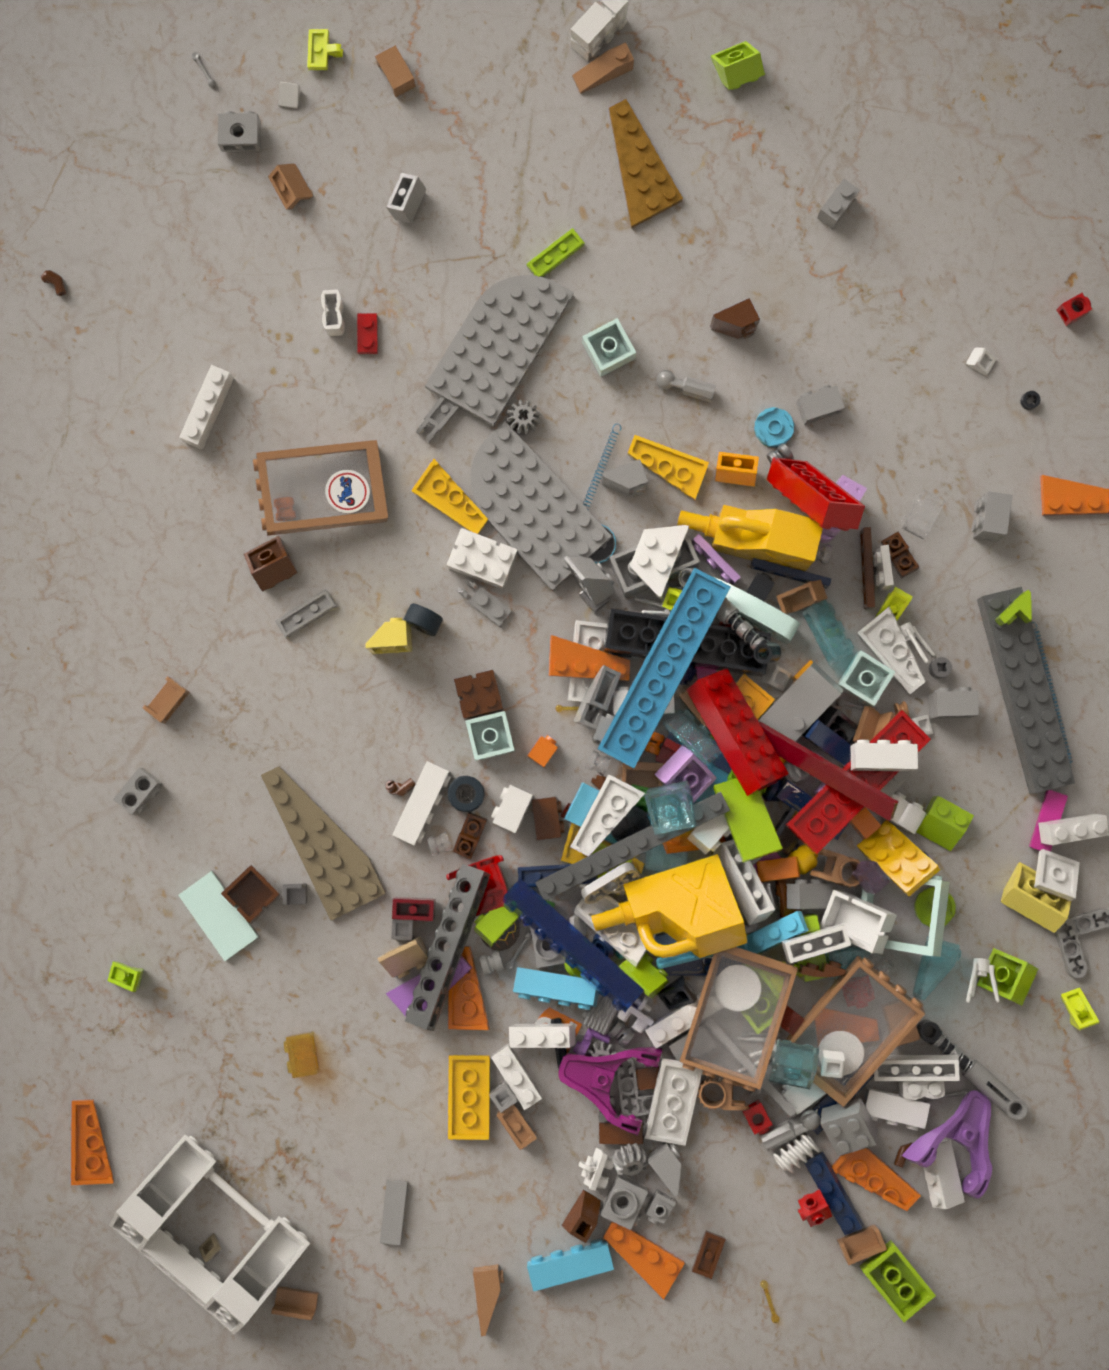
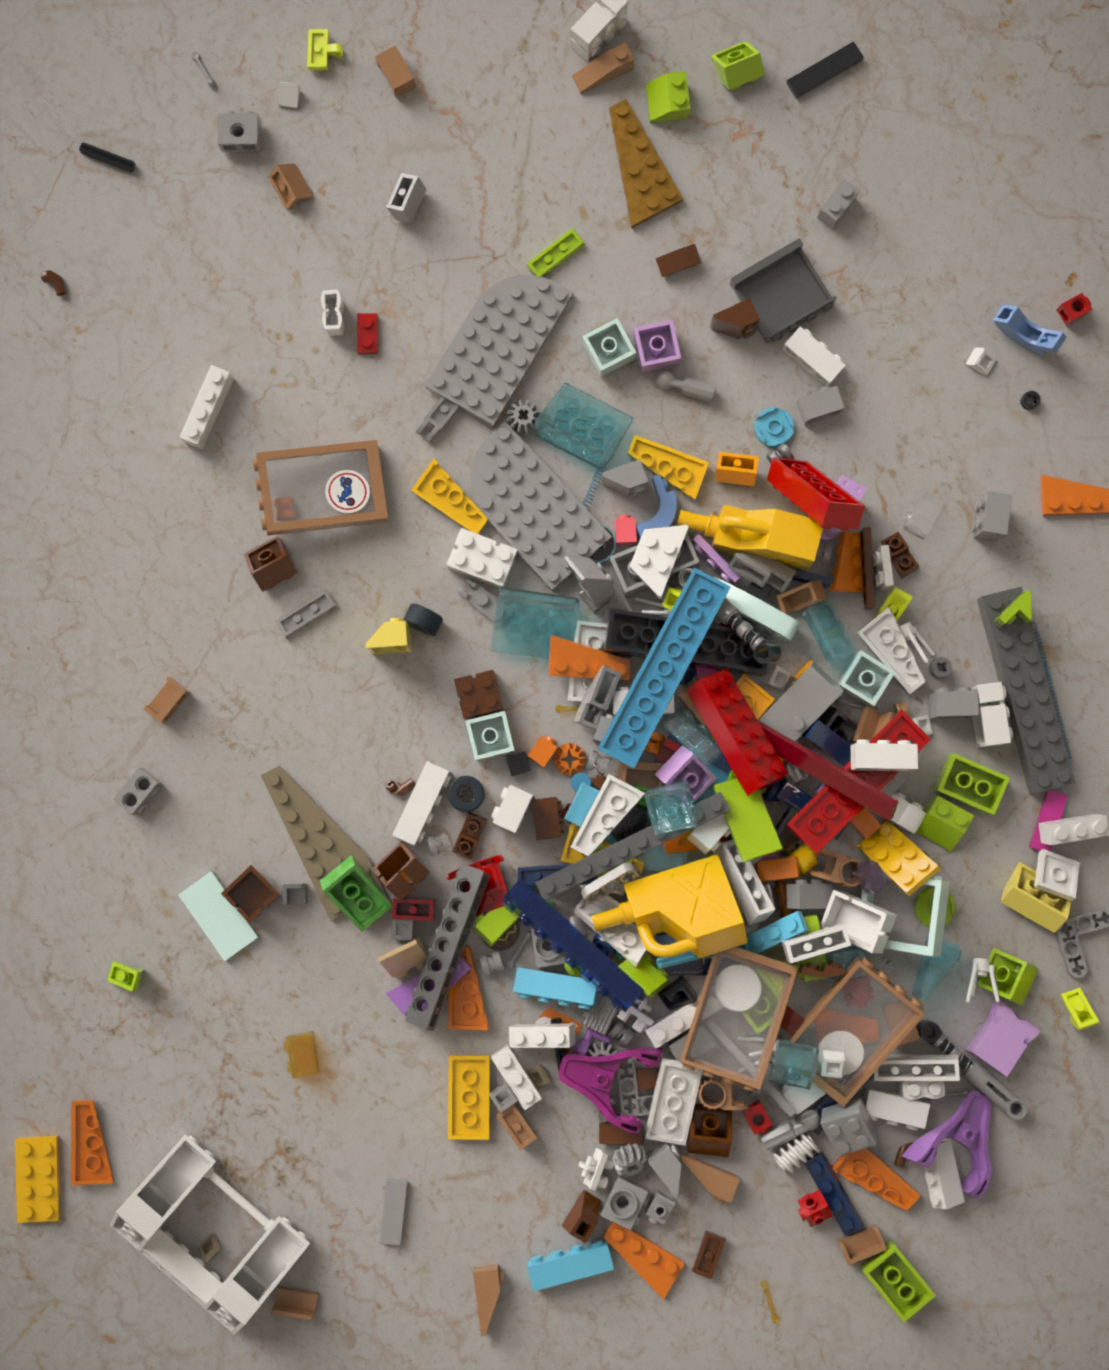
none -> yellow plate [15,1136,61,1223]
none -> black axle [79,142,136,172]
none -> bright green slope [320,855,393,932]
none -> reddish brown piece [373,841,430,901]
none -> clear light blue slope [490,587,580,659]
none -> black plate [506,751,531,777]
none -> dark tan slope [528,1065,551,1089]
none -> clear light blue slope [533,382,634,471]
none -> orange gear [554,743,586,775]
none -> dark azure tile [571,773,591,792]
none -> coral brick [615,515,637,546]
none -> lavender brick [633,320,681,373]
none -> medium blue arch [636,474,677,540]
none -> lime slope [646,71,690,123]
none -> reddish brown slope [655,244,702,277]
none -> medium nougat slope [680,1152,740,1204]
none -> reddish brown slope [687,1104,732,1157]
none -> light grey slope [728,553,796,592]
none -> dark grey panel [730,238,837,343]
none -> white brick [782,326,846,386]
none -> black tile [786,41,864,99]
none -> orange wing [829,532,864,593]
none -> lime brick [933,753,1010,816]
none -> lavender piece [966,1000,1041,1077]
none -> white piece [971,682,1013,748]
none -> medium blue arch [992,304,1067,355]

